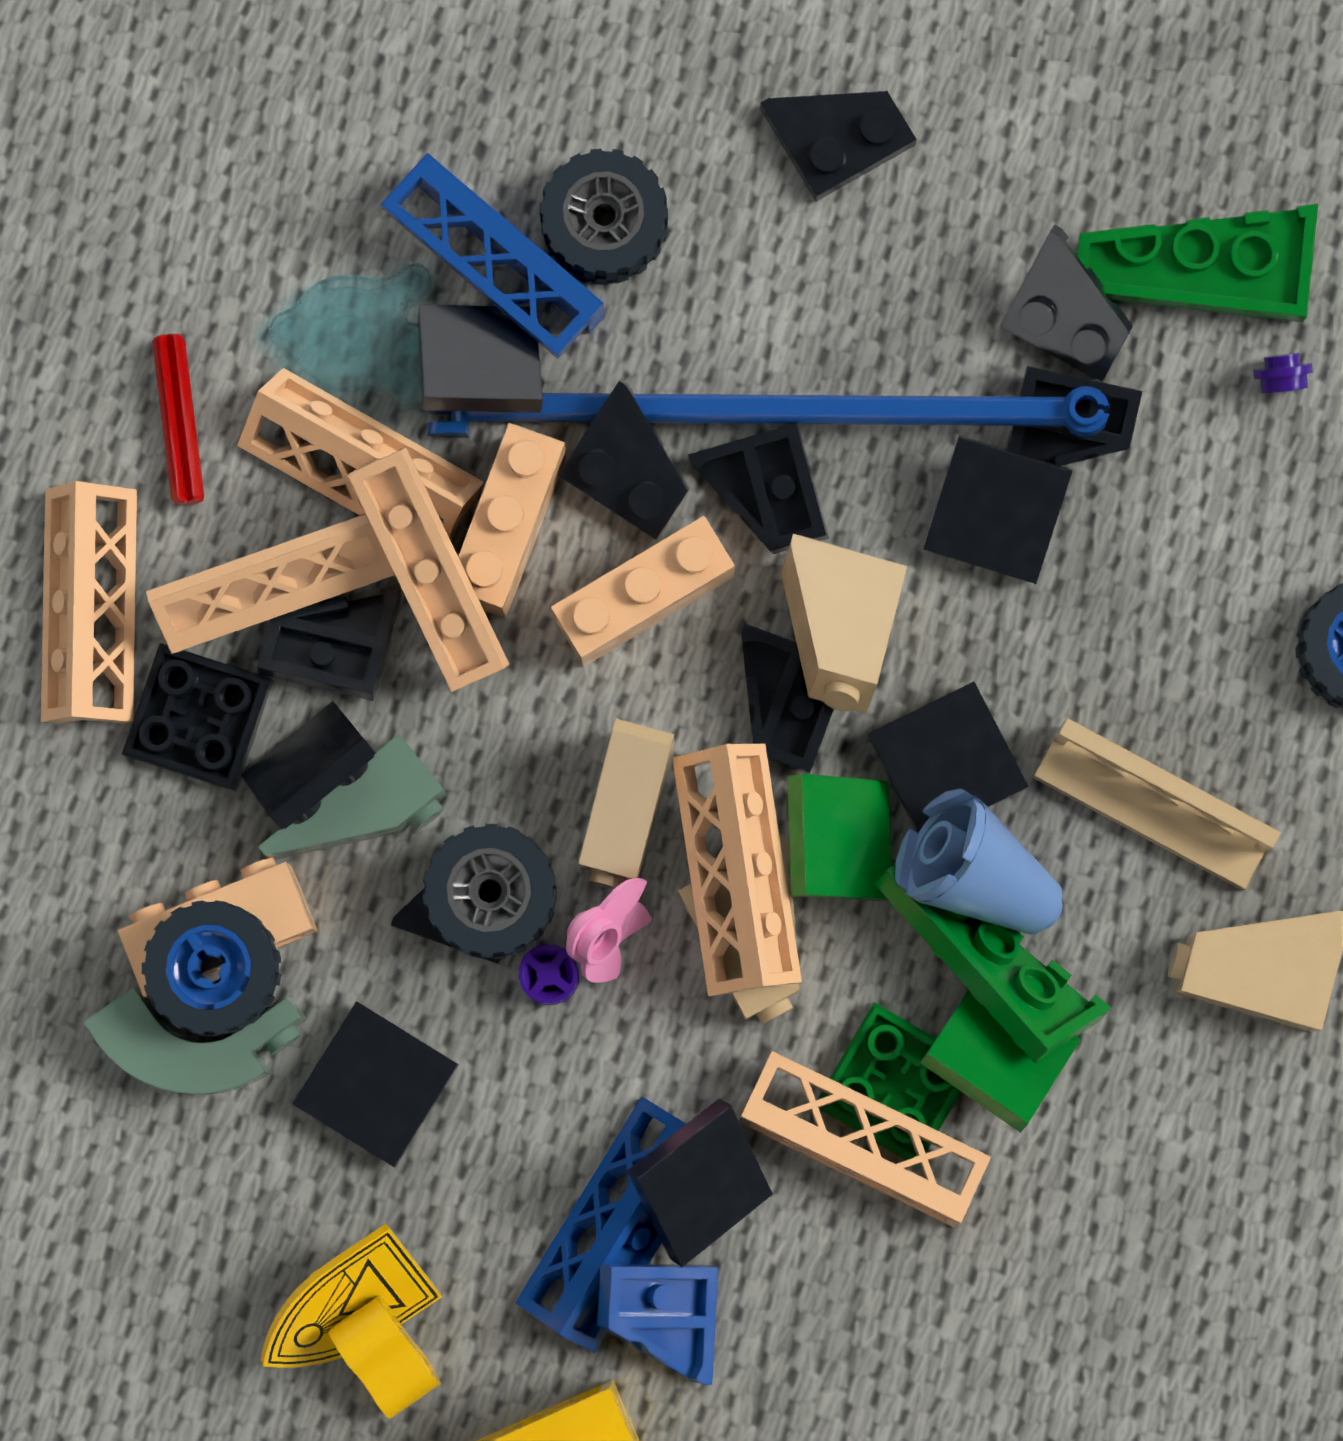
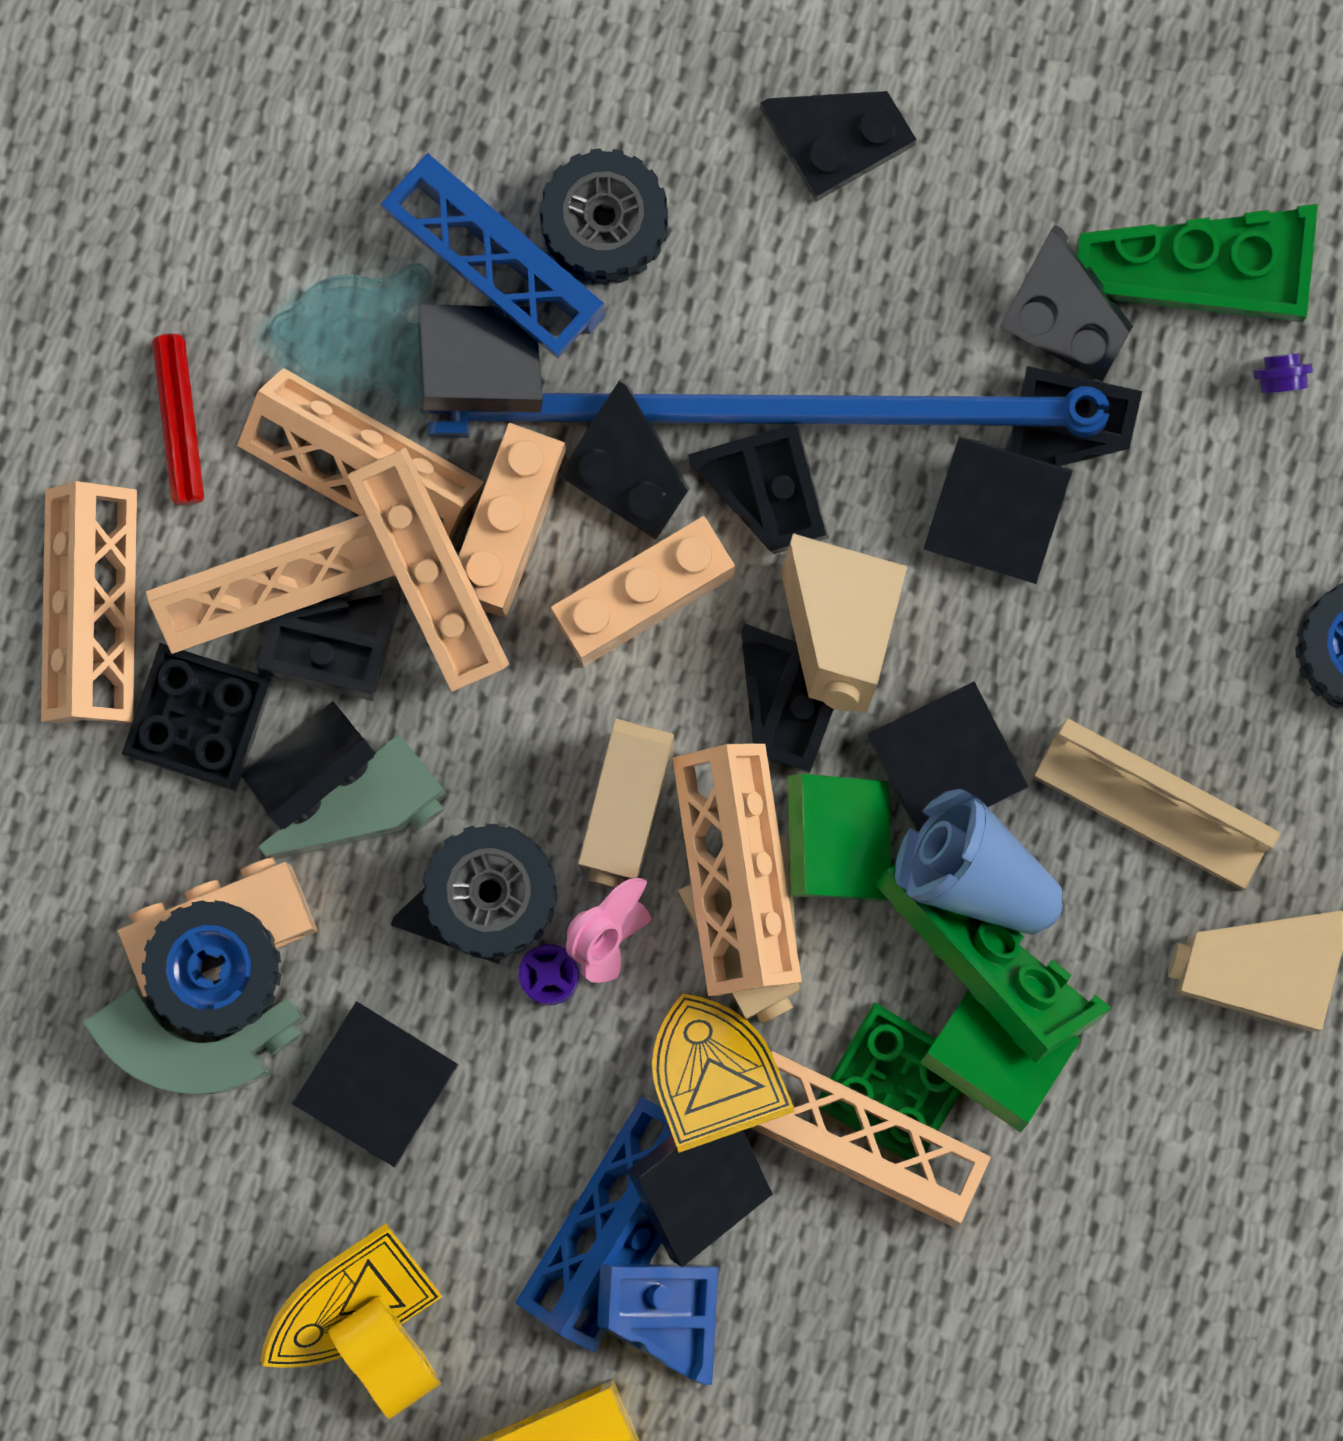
none -> yellow shield [652,993,795,1153]

